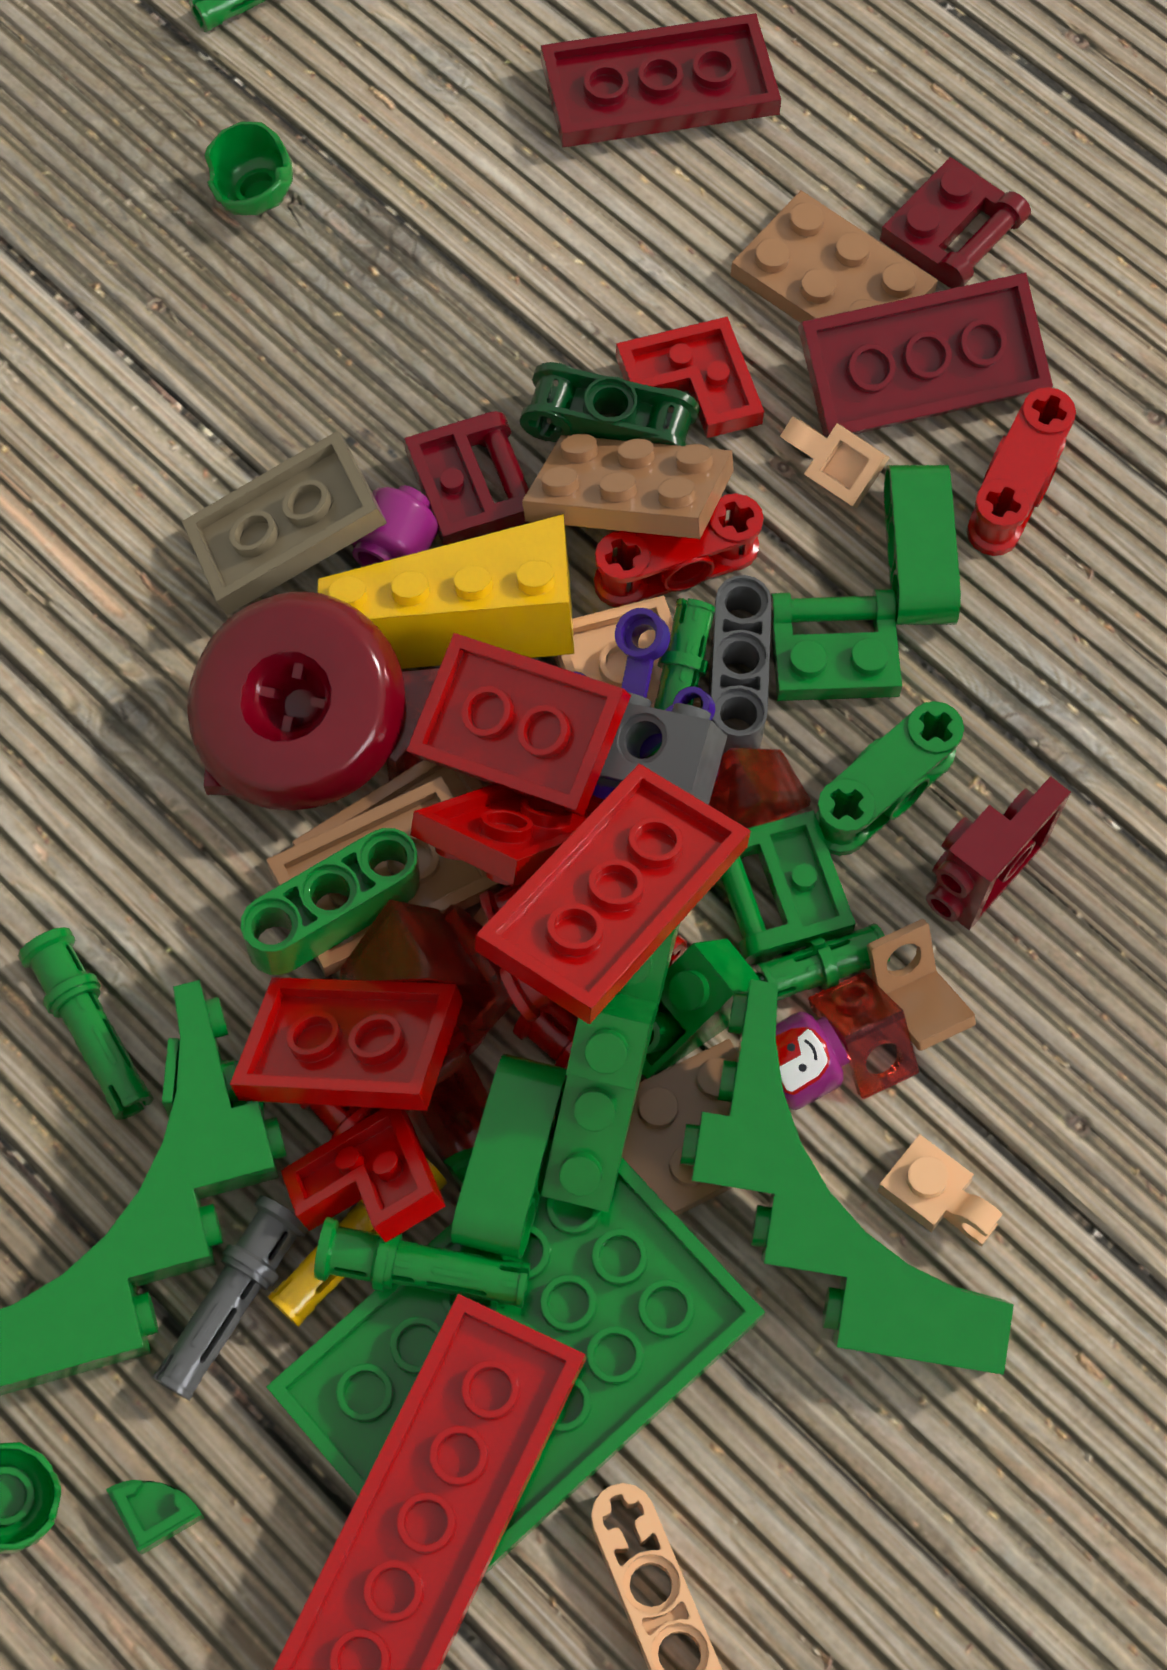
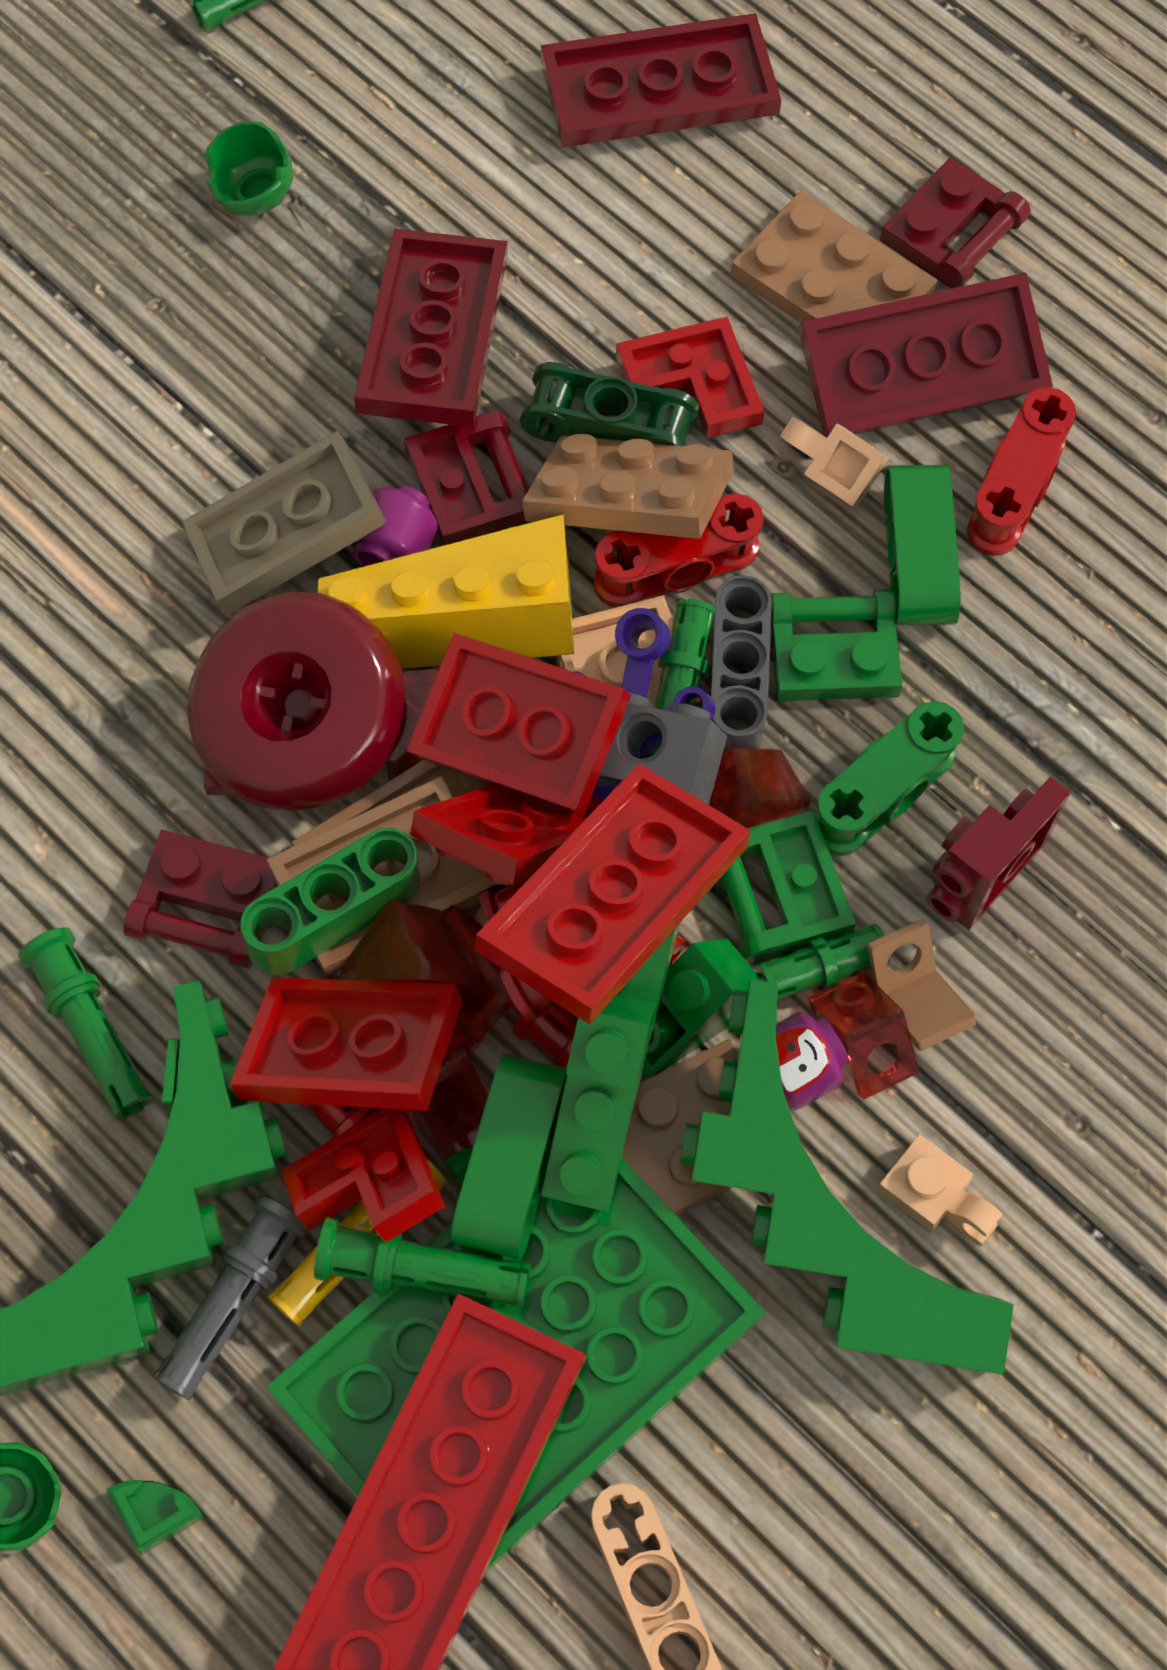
none -> dark red plate [123,829,278,969]
none -> dark red plate [354,229,508,427]

